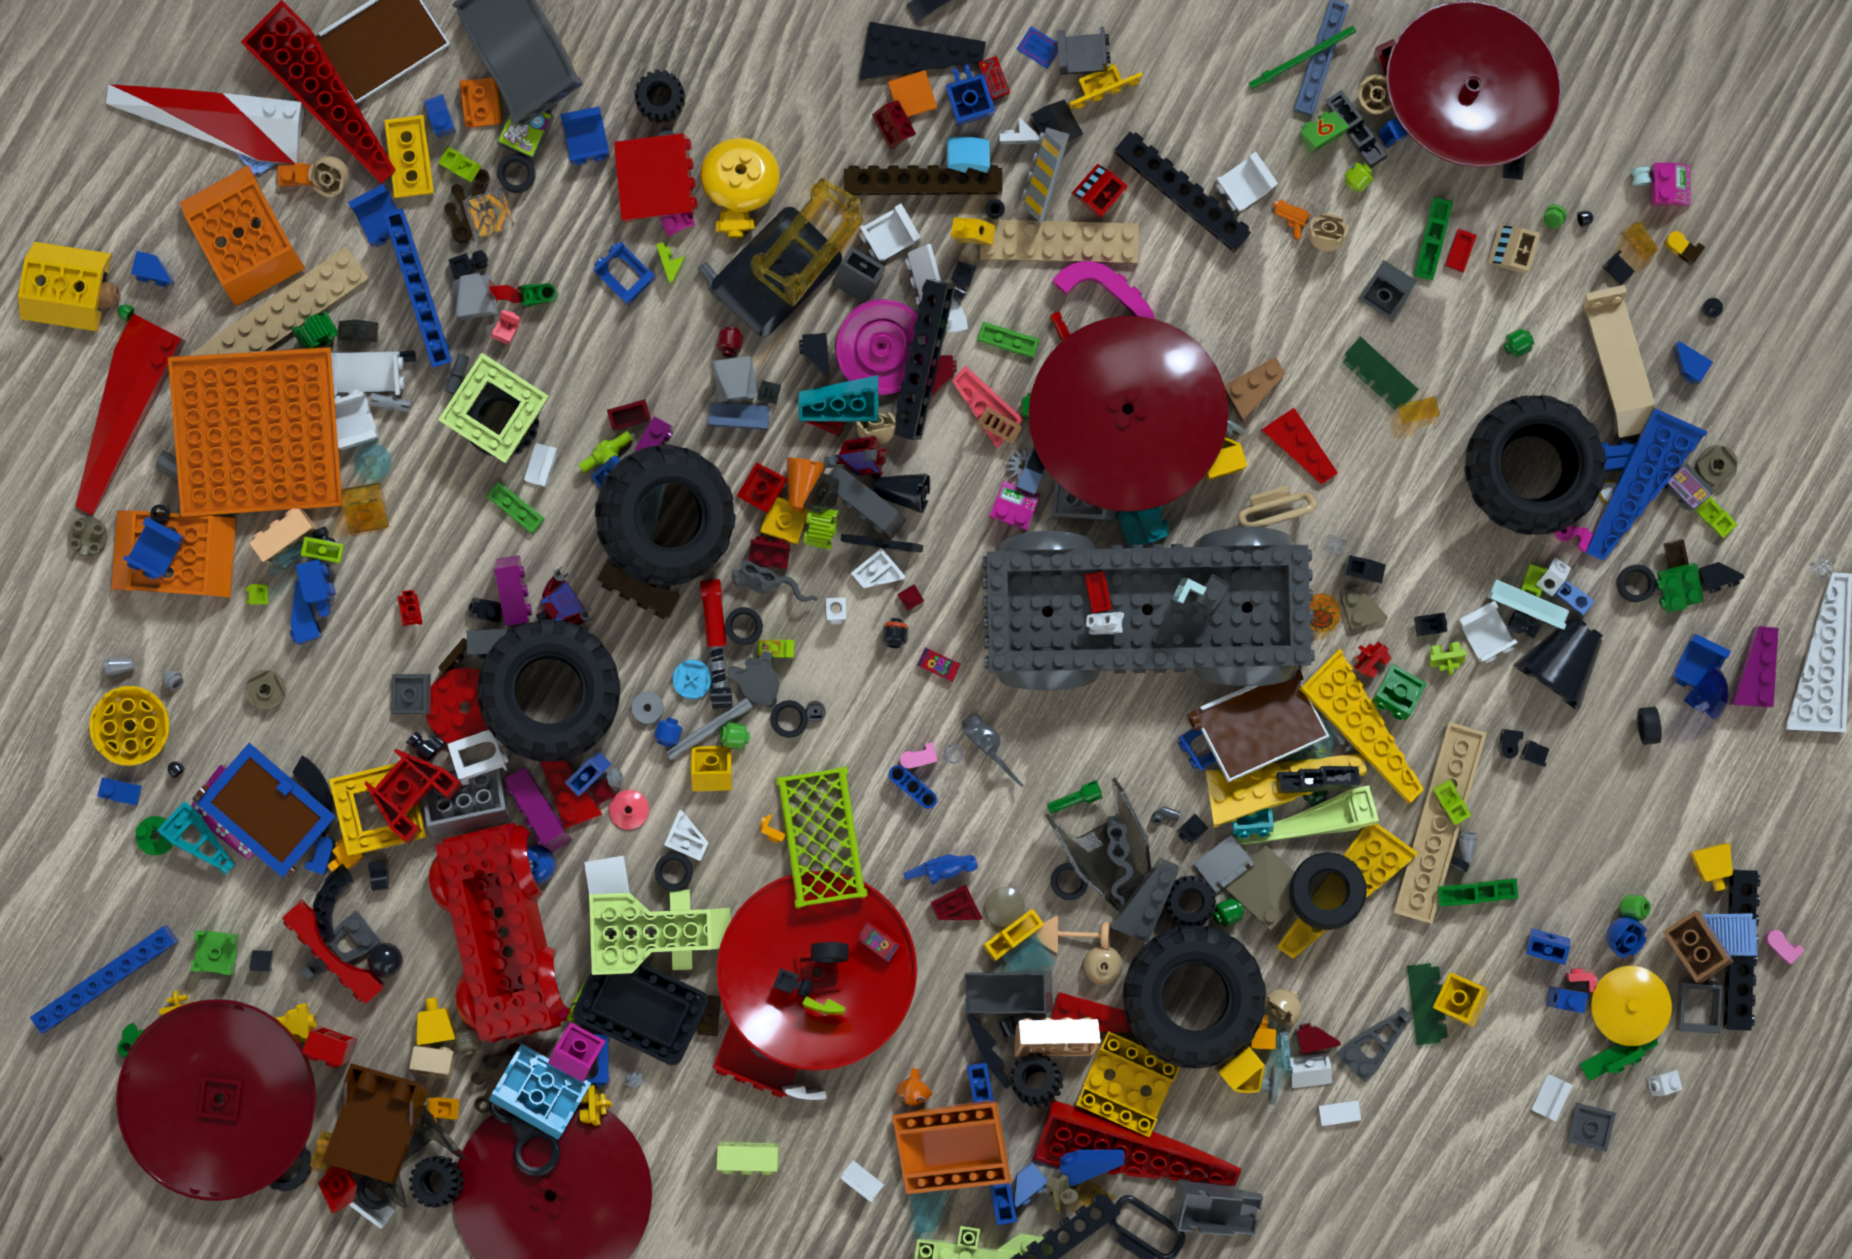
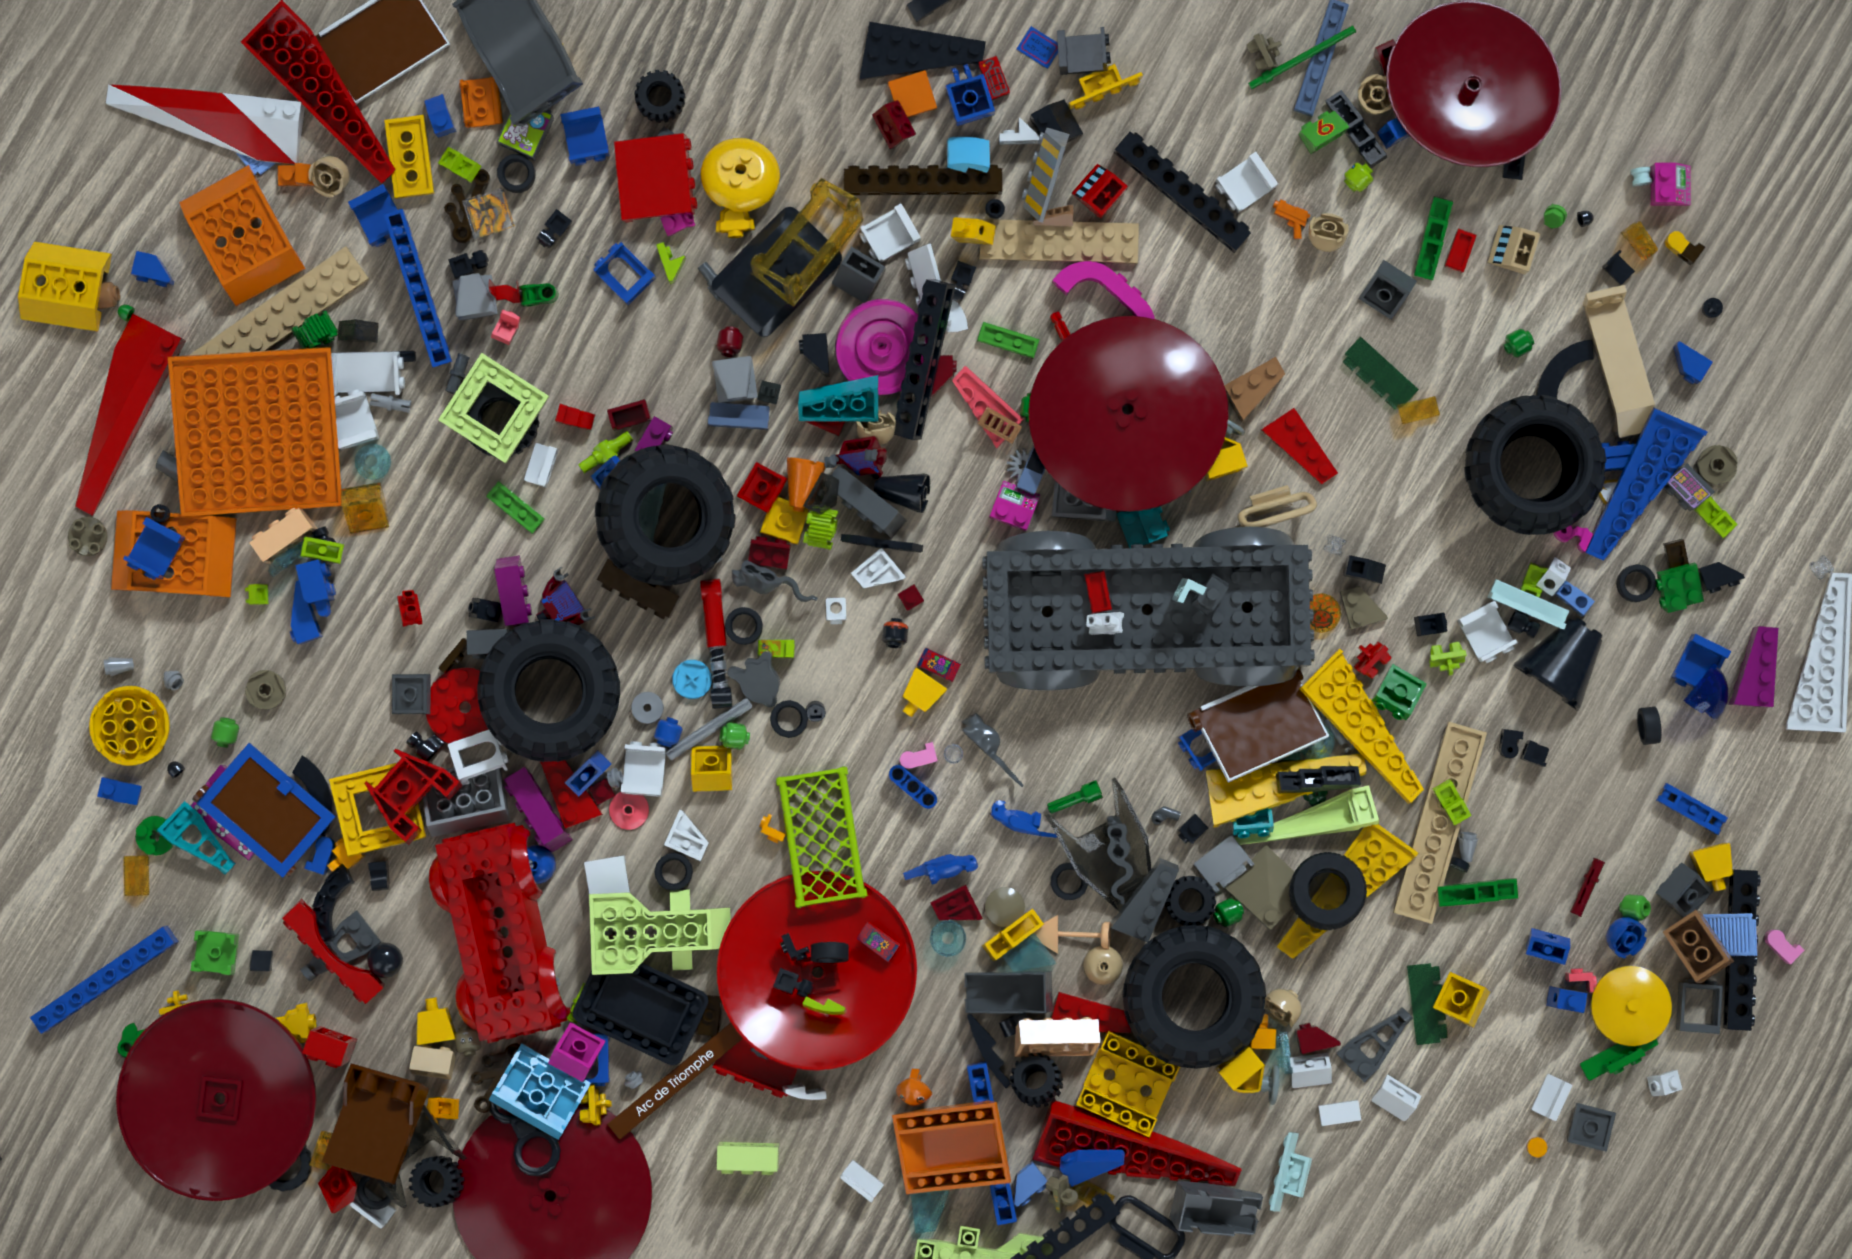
none -> clear yellow slope [124,855,149,896]
none -> bright green head [211,717,239,748]
none -> black plate [536,209,572,248]
none -> red leg [555,404,596,430]
none -> reddish brown tile [608,1023,743,1139]
none -> white panel [621,741,666,797]
none -> black bracket [780,933,810,962]
none -> yellow torso [902,668,947,718]
none -> clear light blue piece [930,920,966,957]
none -> blue animal [991,800,1061,838]
none -> medium nougat slope [1033,205,1074,226]
none -> dark tan hips [1246,33,1282,70]
none -> light aqua bracket [1269,1132,1312,1211]
none -> white panel [1372,1075,1421,1121]
none -> light orange tile [1526,1137,1547,1158]
none -> black tile [1536,340,1594,399]
none -> dark red pin [1570,858,1605,917]
none -> blue plate [1656,783,1728,835]
none -> dark grey slope [1656,862,1713,918]

